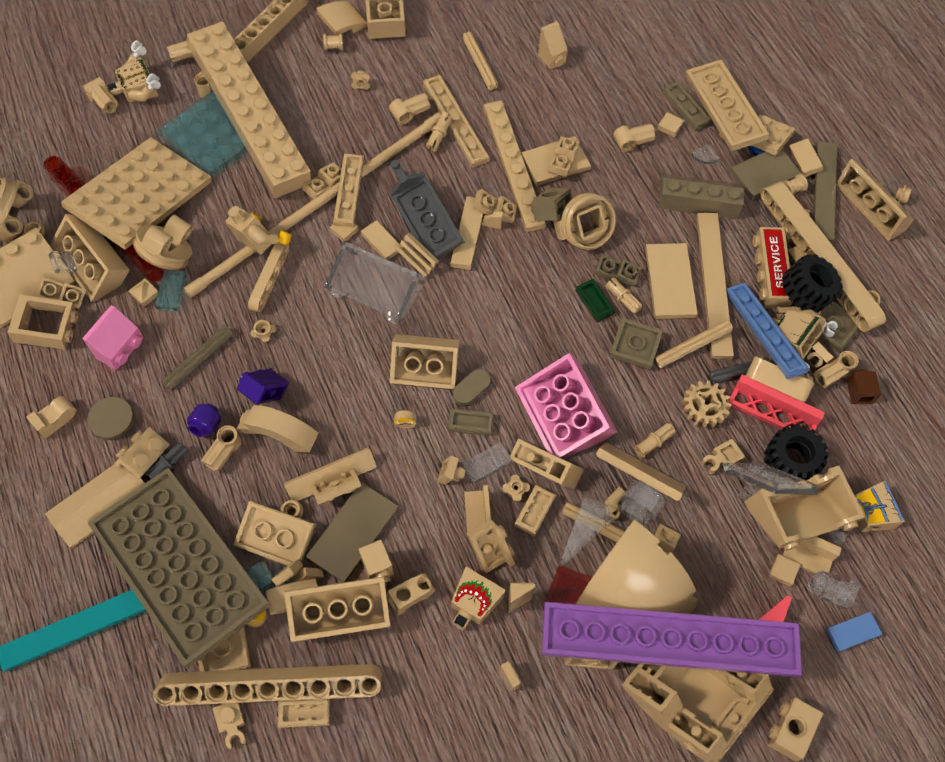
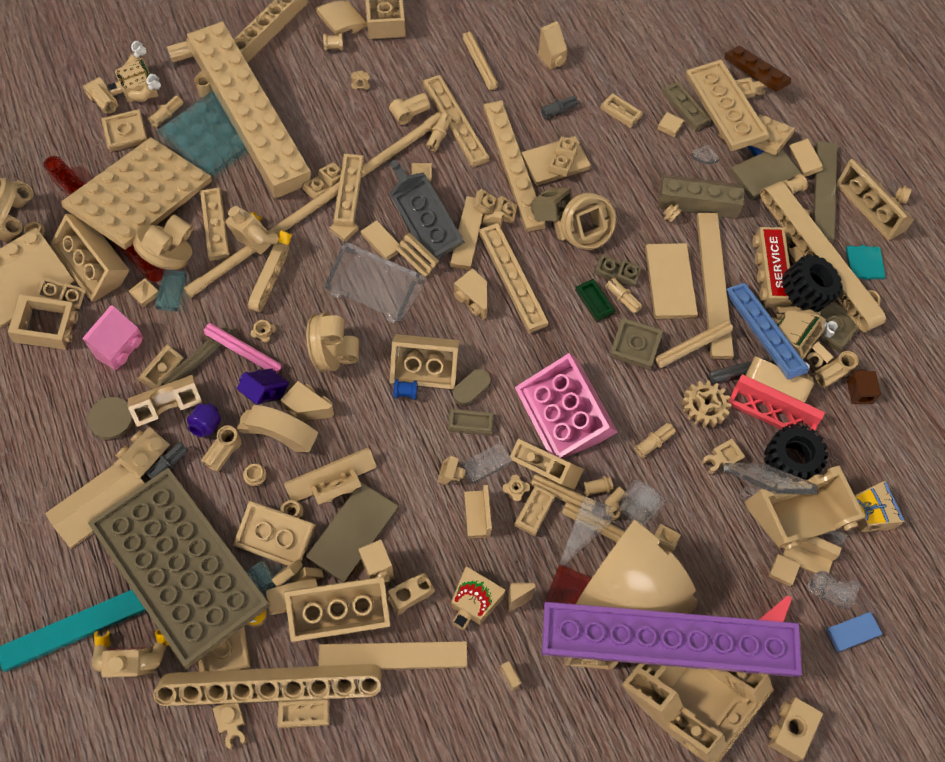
tan leg [26,396,77,439] -> none
clear tile [48,251,78,273] -> none
tan tile [394,410,416,429] -> none
tan bracket [466,519,515,574] -> none
tan tile [596,442,686,501] -> none
tan piece [613,124,656,152] -> none
none -> tan torso [92,629,169,677]
none -> tan tile [101,109,148,152]
none -> tan arch [128,375,202,427]
none -> tan slope [137,344,184,389]
none -> tan axle [148,96,184,128]
none -> tan tile [200,187,230,261]
none -> bright pink axle [204,323,282,374]
none -> tan plate [243,464,267,486]
none -> tan slope [280,381,334,421]
none -> tan piece [306,312,359,372]
none -> tan tile [318,641,467,670]
none -> blue bush [393,379,418,400]
none -> tan tile [412,163,432,184]
none -> tan slope [454,269,487,320]
none -> tan plate [479,223,548,333]
none -> tan axle [531,474,596,513]
none -> dark grey axle [540,96,578,119]
none -> tan pin [583,475,613,497]
none -> tan tile [600,93,643,128]
none -> tan plate [664,204,682,222]
none -> reddish brown plate [725,45,791,92]
none -> tan plate [735,78,767,99]
none -> teal piece [846,245,885,281]

